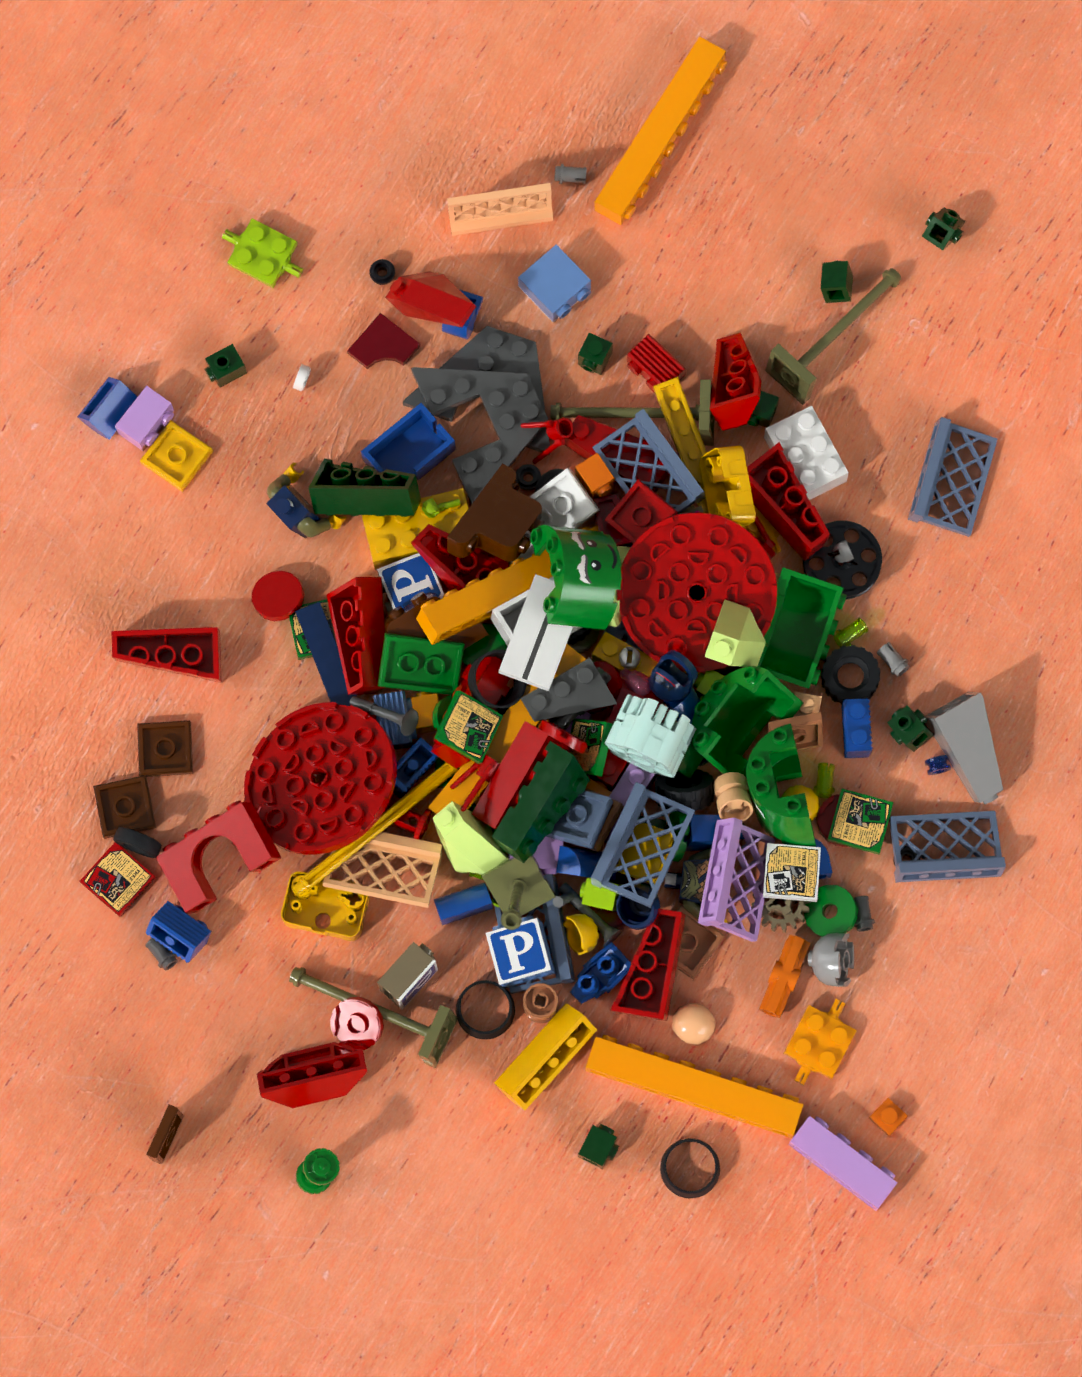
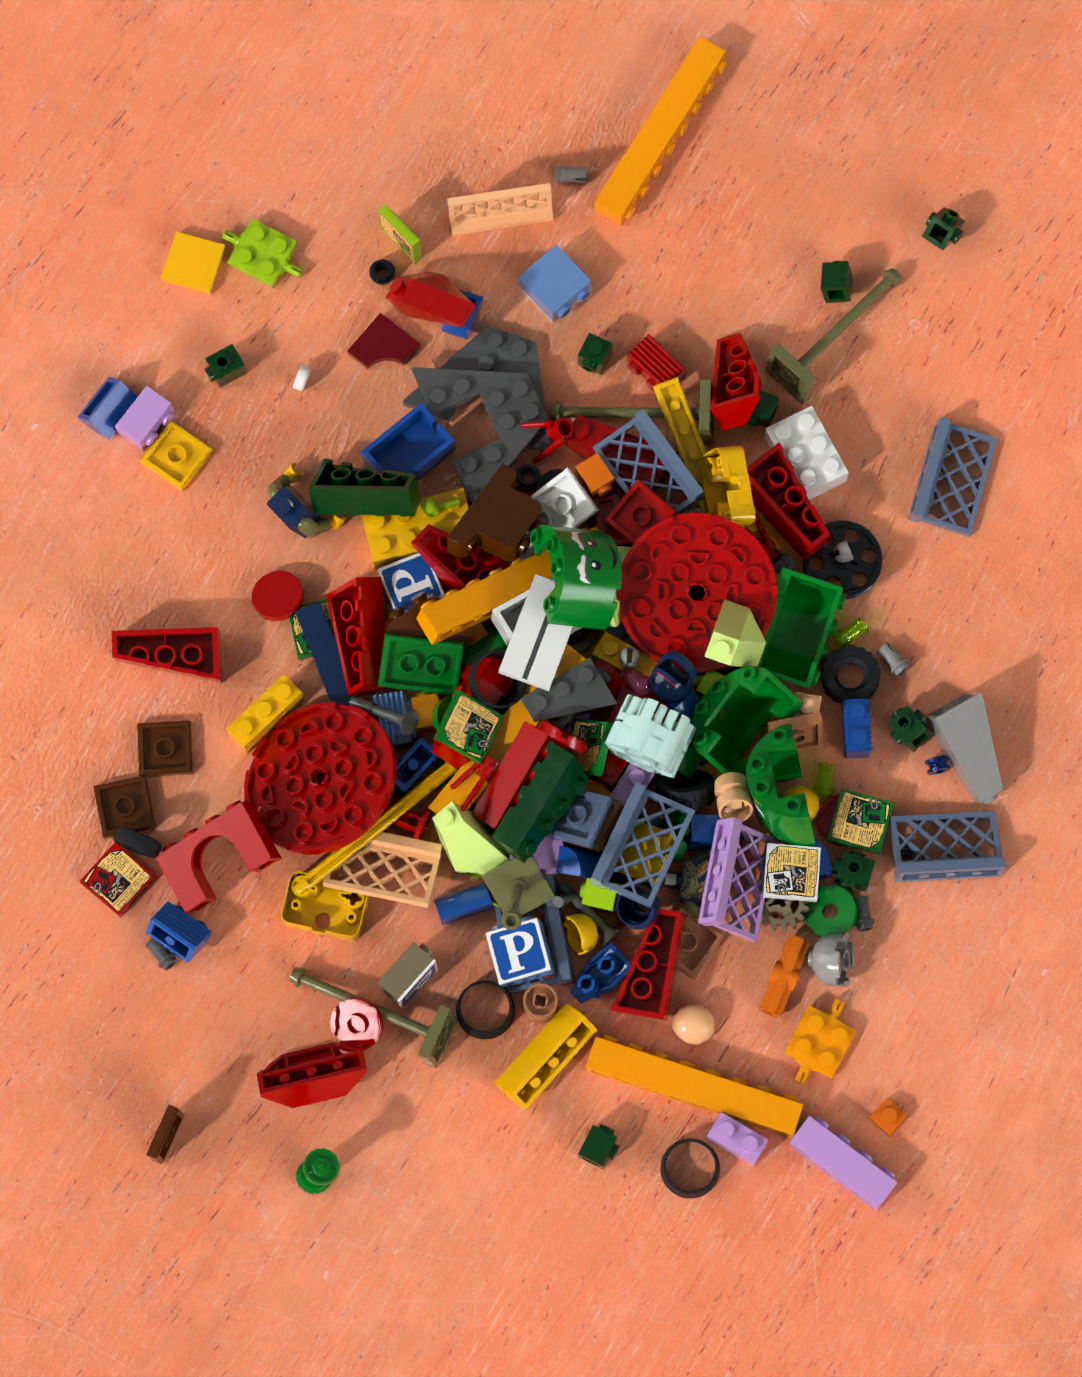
none -> yellow tile [161,231,226,295]
none -> yellow brick [226,674,304,753]
none -> lime tile [378,205,422,264]
none -> lavender brick [706,1112,768,1167]
none -> dark grey pin [771,552,795,574]
none -> dark green brick [832,850,875,892]

